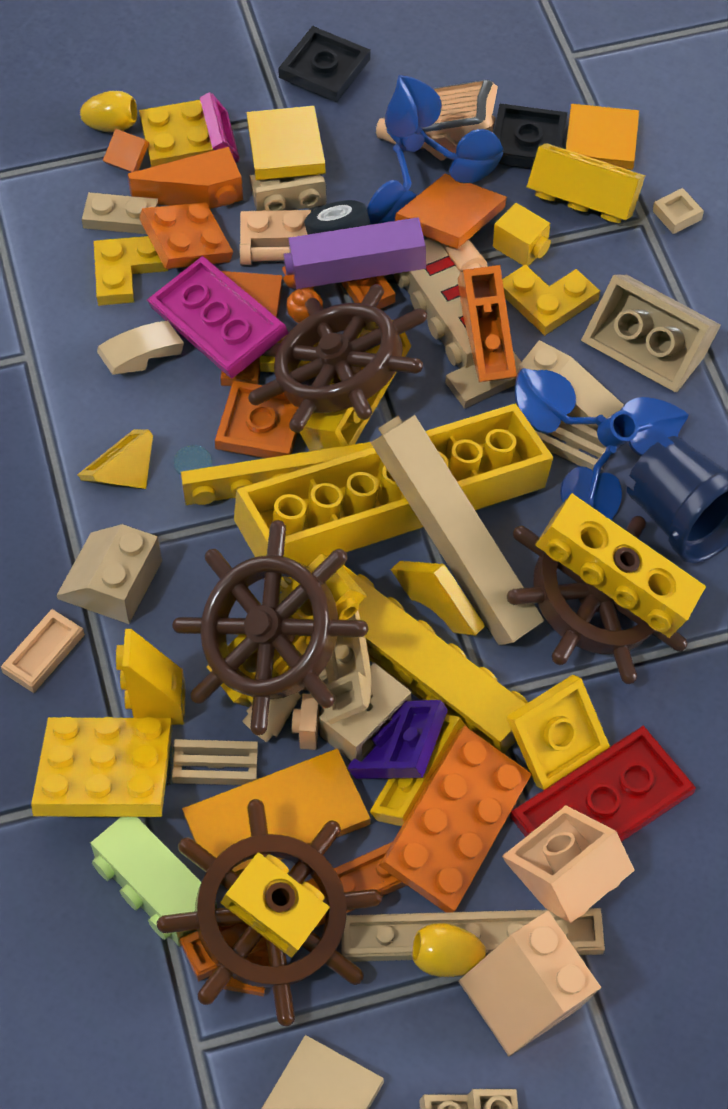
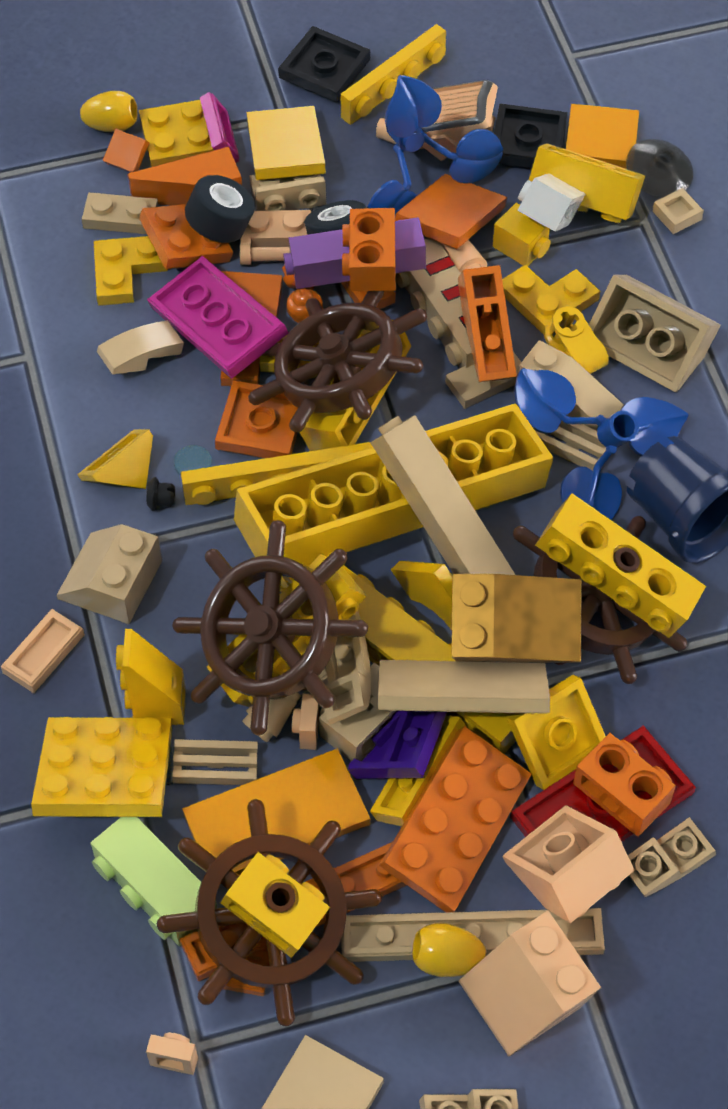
none -> black piece [146,477,175,511]
none -> light nougat plate [146,1032,198,1075]
none -> black wheel [185,175,255,243]
none -> yellow plate [341,24,446,125]
none -> orange brick [342,208,396,291]
none -> tan tile [378,660,550,714]
none -> pearl gold slope [452,574,582,663]
none -> white brick [517,173,586,232]
none -> yellow piece [544,306,609,374]
none -> orange brick [573,733,676,837]
none -> clear smoke dish [626,139,693,198]
none -> tan slope [628,817,716,897]

